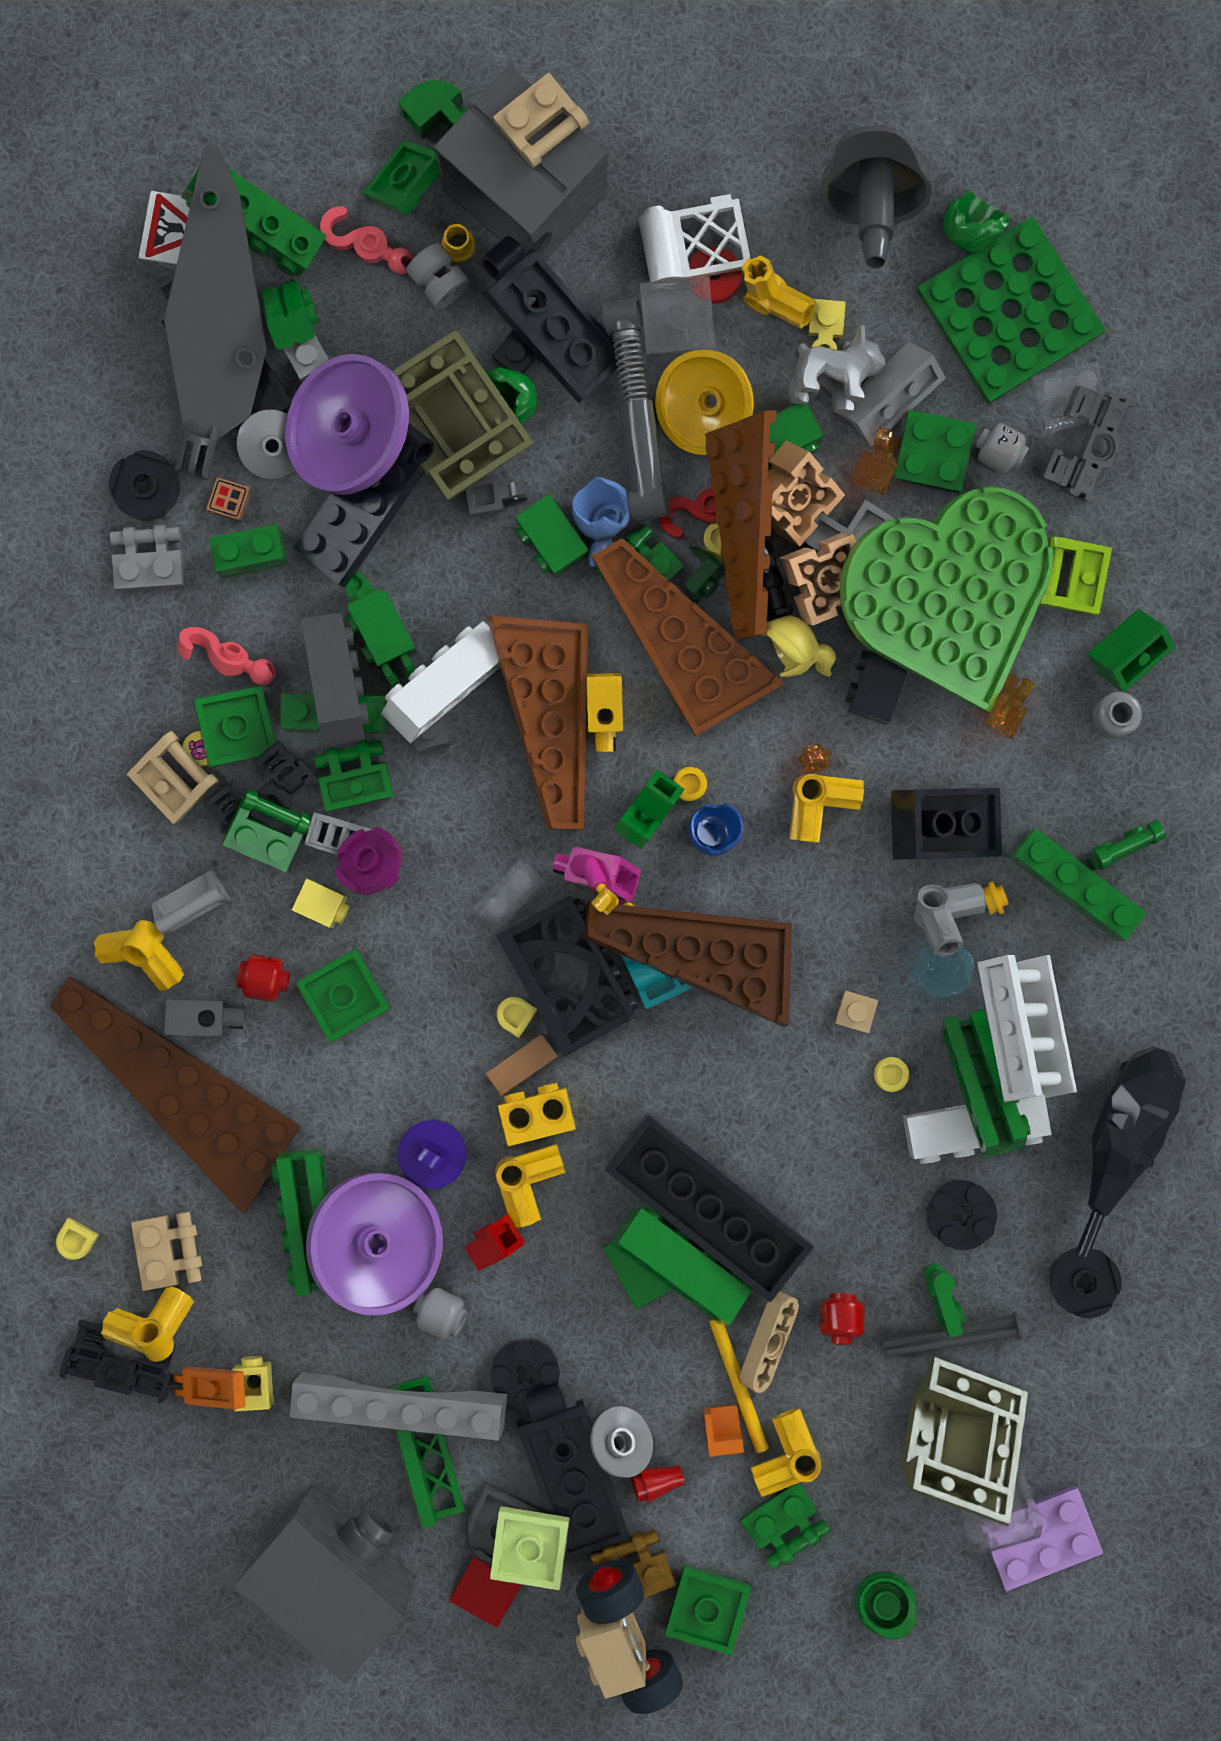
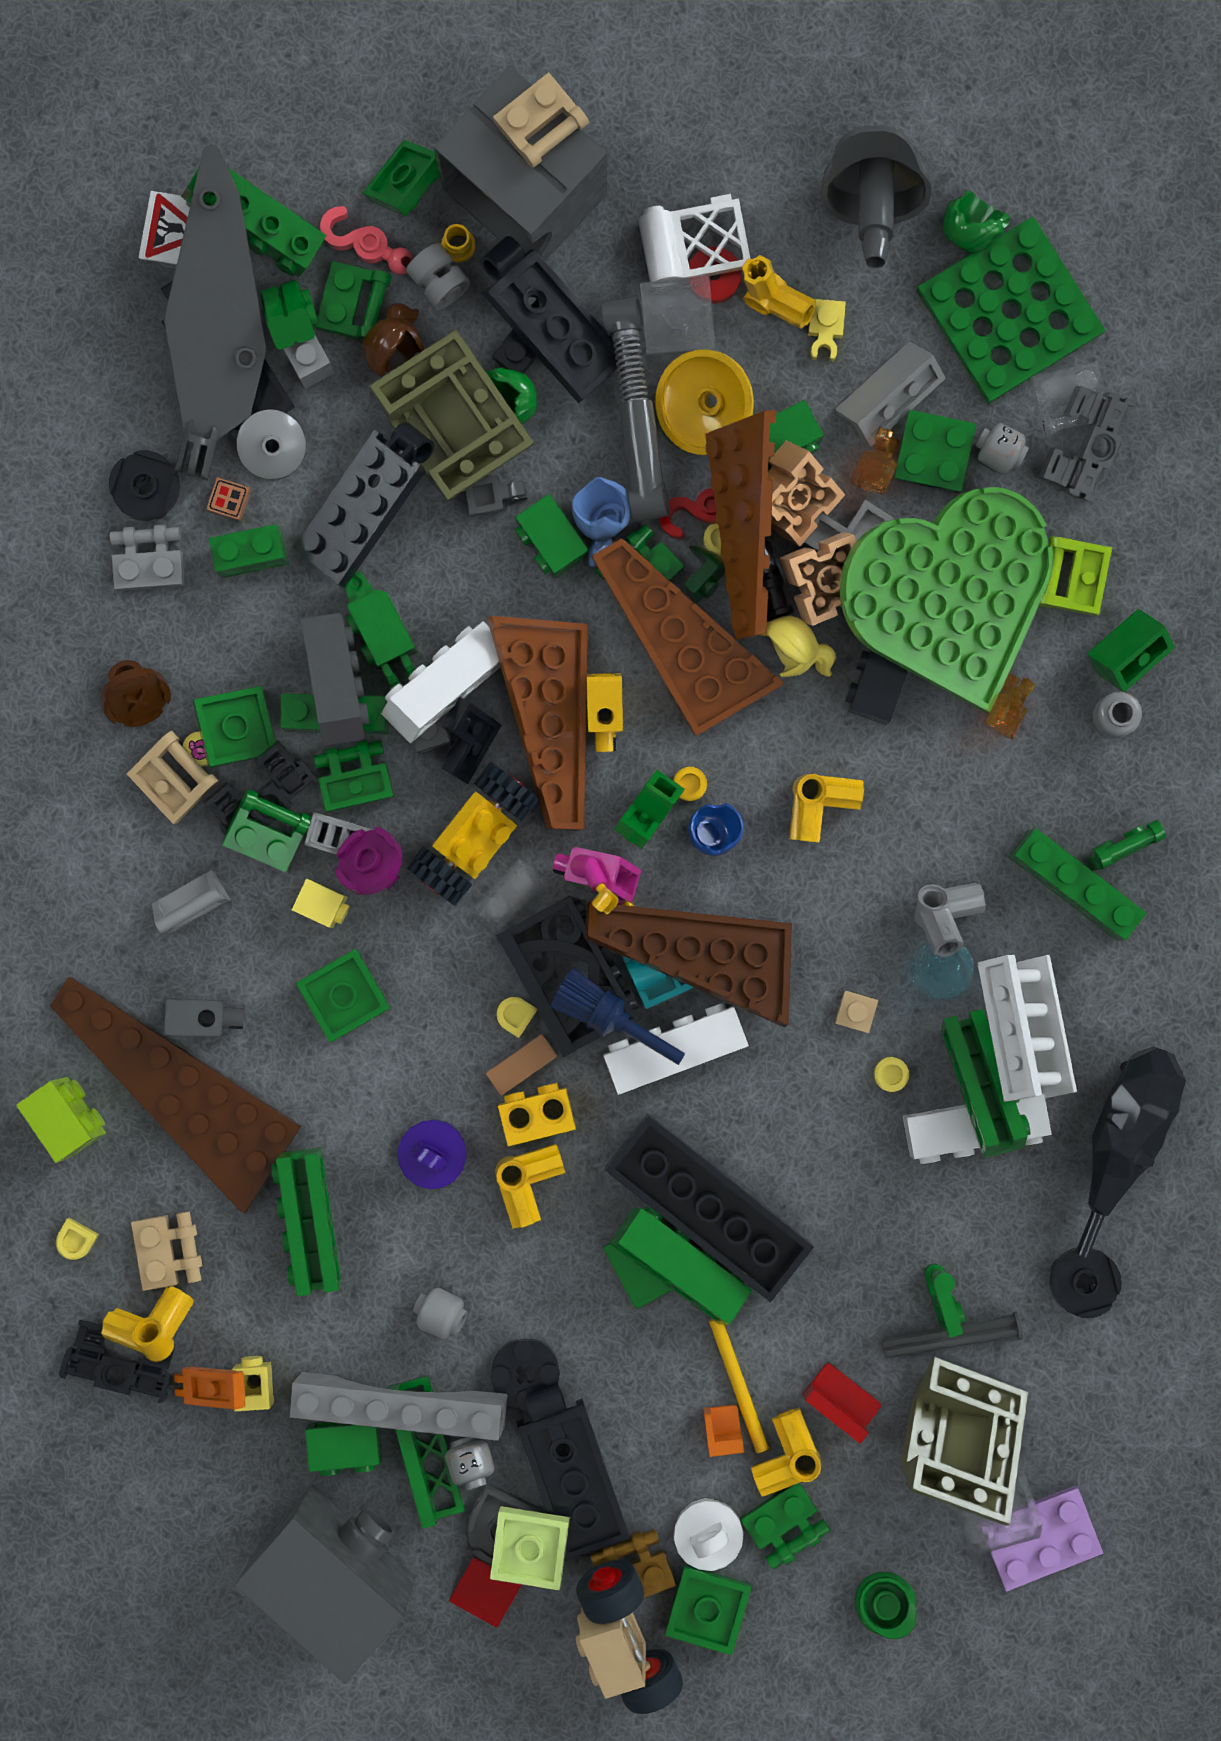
yellow piece [94,920,184,991] -> none
coral piece [176,627,276,686] -> none
red head [237,954,290,1002] -> none
medium lavender dish [285,354,409,495] -> none
medium lavender dish [306,1173,443,1316] -> none
green brick [397,80,467,139] -> none
red brick [464,1214,525,1271] -> none
light grey dish [590,1406,653,1478] -> none
red cone [631,1465,685,1503] -> none
tan beam [740,1291,799,1393] -> none
light grey animal [789,325,886,415] -> none
clear orange plate [798,744,832,772] -> none
red head [819,1293,865,1345] -> none
black slope [891,788,1002,860] -> none
black plate [926,1180,997,1250] -> none
yellow plate [982,881,1009,915] -> none
none -> lime brick [16,1077,106,1163]
none -> reddish brown tile [100,660,171,727]
none -> green brick [305,1421,382,1476]
none -> green plate [316,261,392,341]
none -> reddish brown hair [362,303,424,377]
none -> plate [407,762,539,906]
none -> black plate [442,697,502,784]
none -> light grey head [445,1437,495,1491]
none -> dark blue piece [549,967,686,1065]
none -> white brick [603,1002,749,1095]
none -> white tile [674,1498,743,1571]
none -> red panel [802,1363,881,1444]

